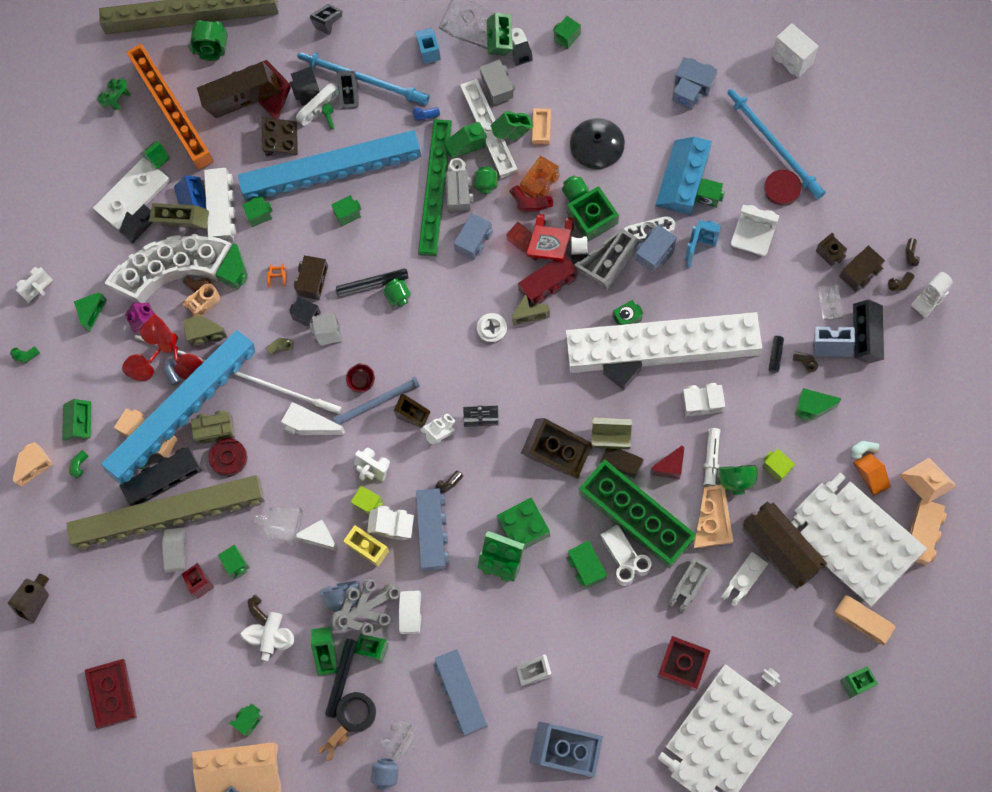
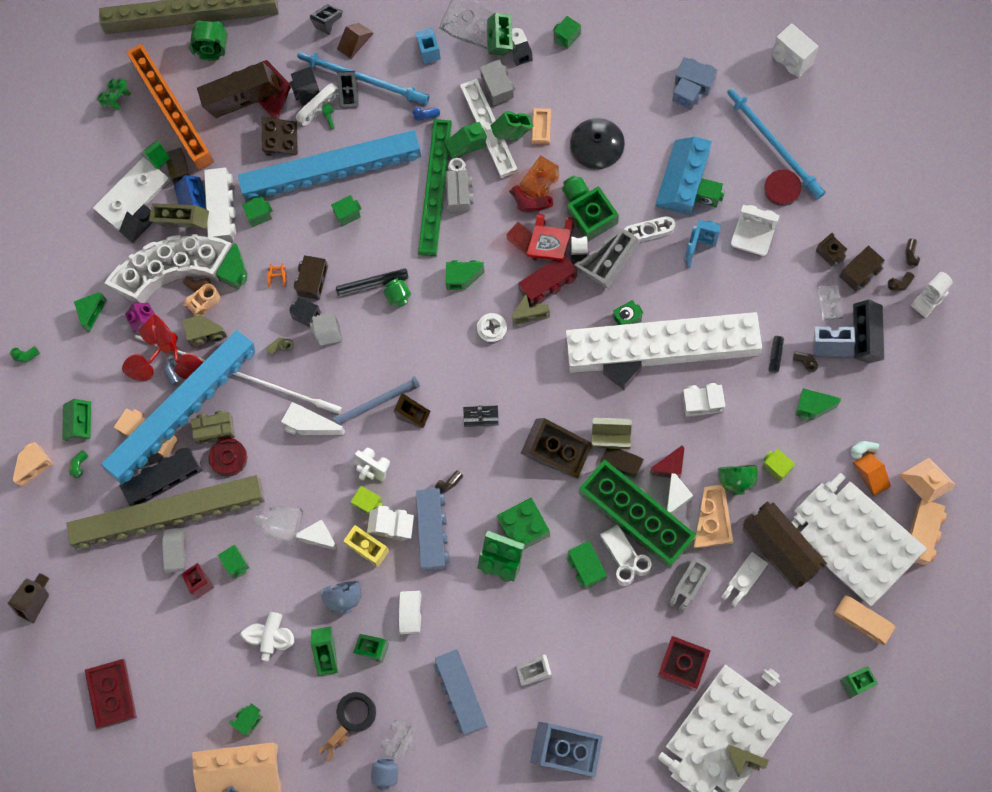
white hips [16,267,53,303] -> none
dark brown arm [247,595,268,624] -> none
black axle [325,638,357,718] -> none
light grey plant [332,578,400,635] -> none
dark red hair [346,363,375,393] -> none
white hips [421,414,455,445] -> none
sand blue brick [454,213,493,260] -> none
green head [474,166,498,194] -> none
sand blue brick [635,224,677,272] -> none
white pin [703,428,721,487] -> none
none -> dark brown slope [166,147,190,185]
none -> reddish brown slope [337,23,373,59]
none -> green slope [446,260,484,290]
none -> white slope [667,473,693,514]
none -> olive slope [725,744,769,777]

